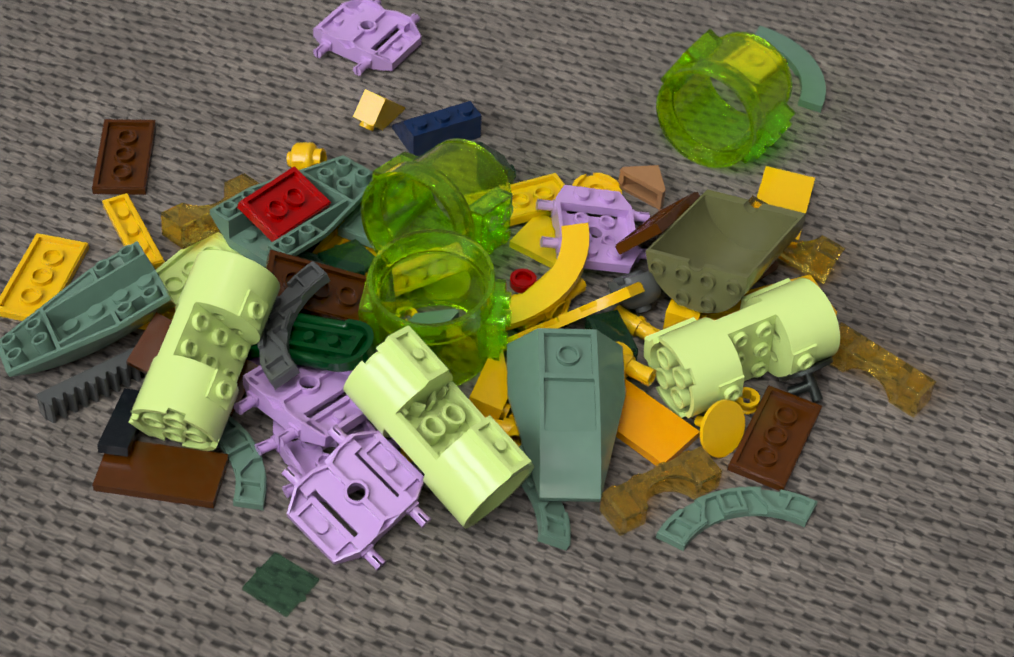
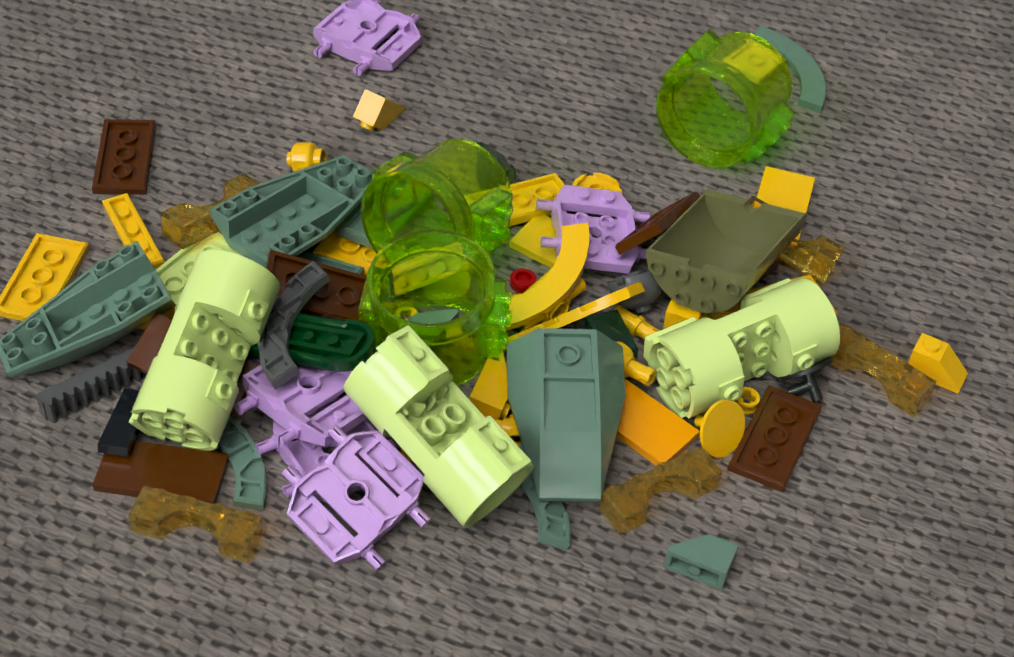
red tile [237,166,332,242] -> none
clear green piece [242,552,319,618] -> none
clear green piece [318,239,382,275] -> none
dark blue slope [392,101,482,158] -> none
medium nougat slope [618,165,666,210] -> none
sand green tile [656,487,818,551] -> none
none -> clear yellow arch [128,486,263,563]
none -> sand green slope [663,534,738,590]
none -> yellow slope [905,333,968,394]

